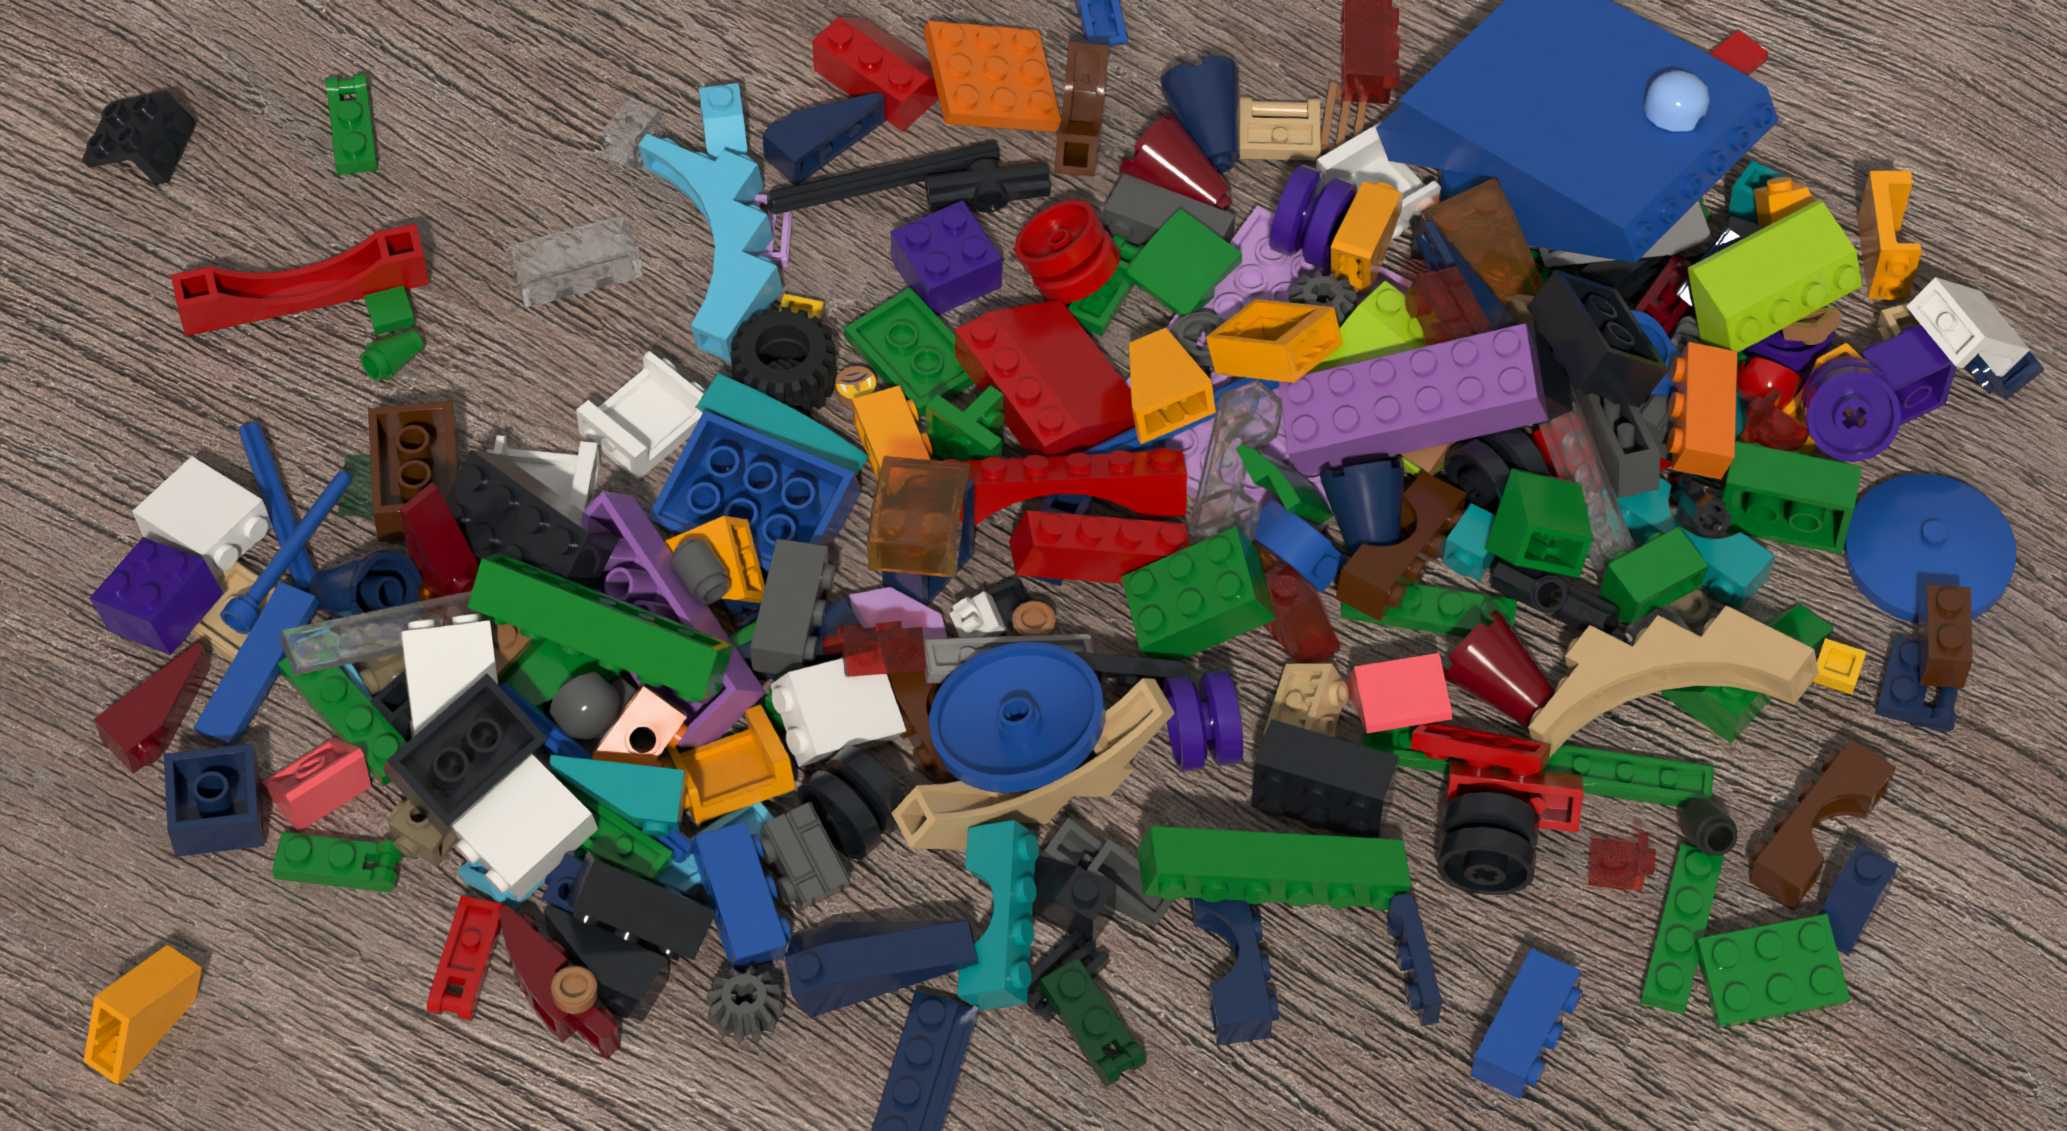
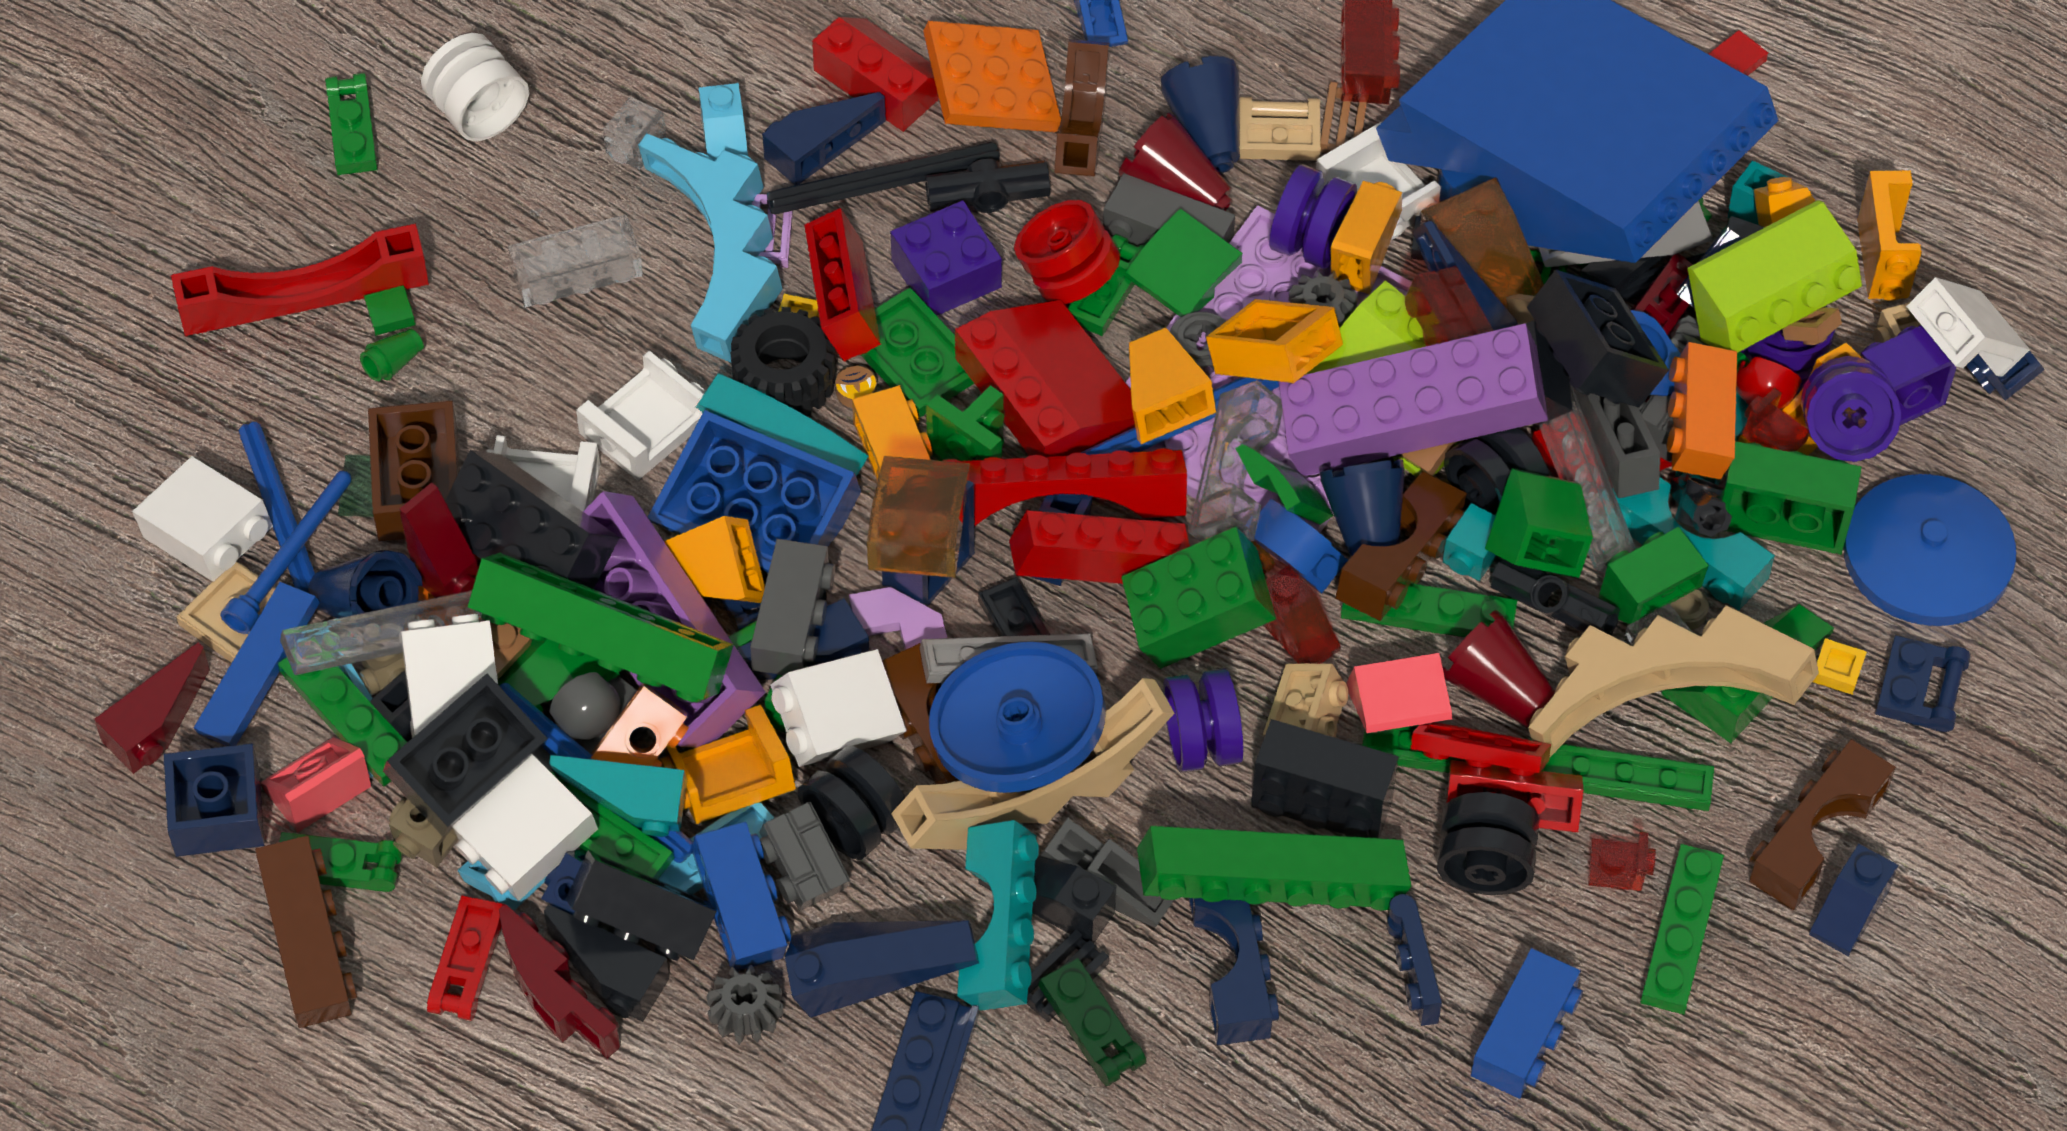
black bracket [82,90,196,185] -> none
light orange slope [83,945,202,1085] -> none
dark purple brick [89,537,224,655] -> none
medium nougat tile [551,966,598,1014] -> none
dark grey brick [671,538,731,605] -> none
clear red bracket [821,621,926,677] -> none
white tile [949,591,1007,638] -> none
medium nougat tile [1012,601,1056,636] -> none
black plate [1074,652,1191,691] -> none
light blue hair [1644,70,1710,132] -> none
pearl dark grey brick [1679,798,1737,855] -> none
green plate [1695,914,1850,1029] -> none
reddish brown brick [1918,584,1973,688] -> none
none -> reddish brown brick [255,835,357,1028]
none -> white wheel [421,33,529,142]
none -> red brick [804,208,881,361]

